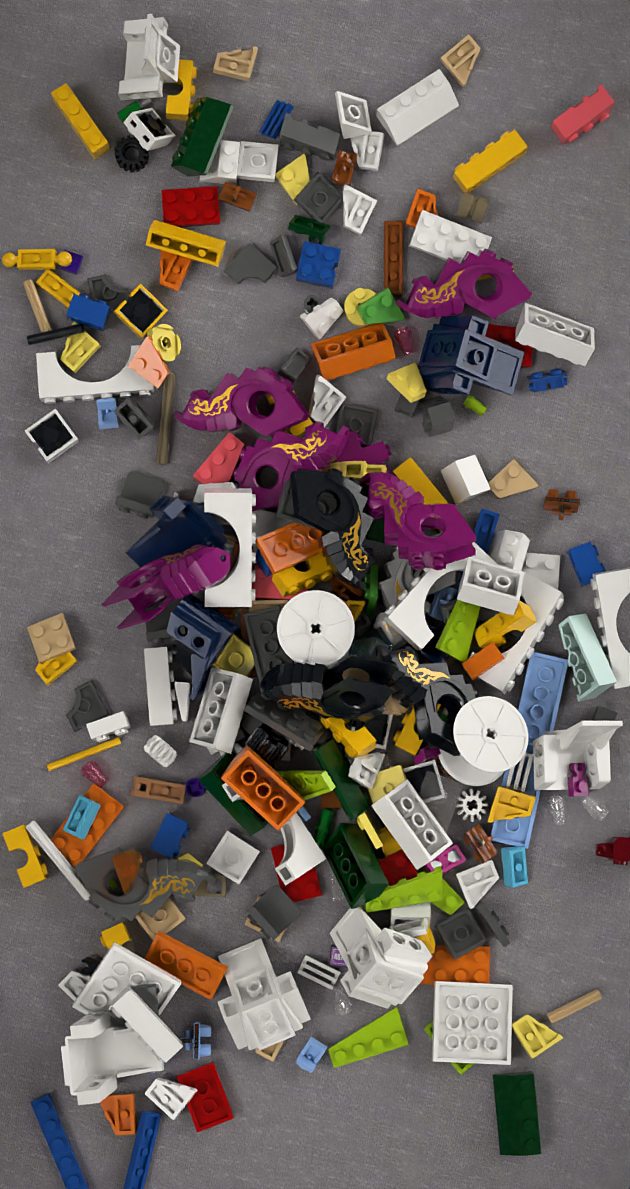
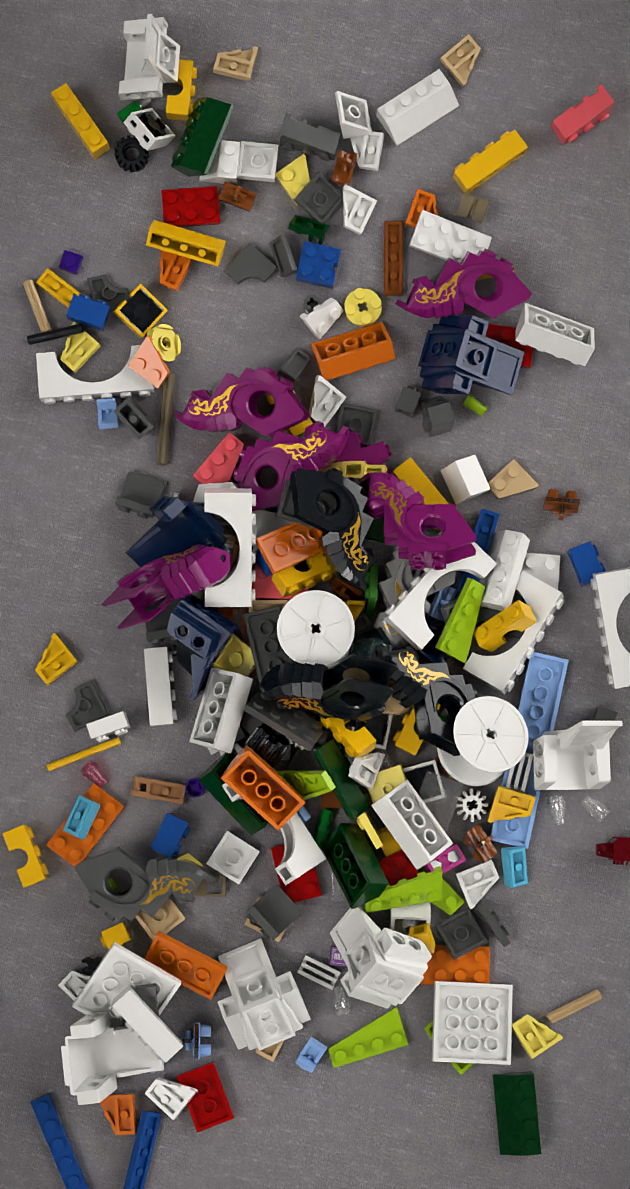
yellow plate [2,249,72,270] -> none
black piece [25,409,79,464] -> none
white axle [26,820,90,900] -> none
tan plate [27,613,76,663] -> none
clear orange slope [111,848,143,894] -> none
white gear [144,735,177,767] -> none
white slope [174,682,191,722] -> none
blue tile [259,100,294,139] -> none
bright green wing [356,288,405,324] -> none
light yellow wing [387,363,427,403] -> none
white tile [389,917,428,937] -> none
clear pink cone [393,326,415,356] -> none
magenta plate [413,747,441,765] -> none
white slope [457,557,524,615] -> none
orange tile [462,642,505,680] -> none
blue hinge [527,369,567,392] -> none
light aqua wedge [558,613,617,702] -> none
magenta plate [568,763,589,796] -> none

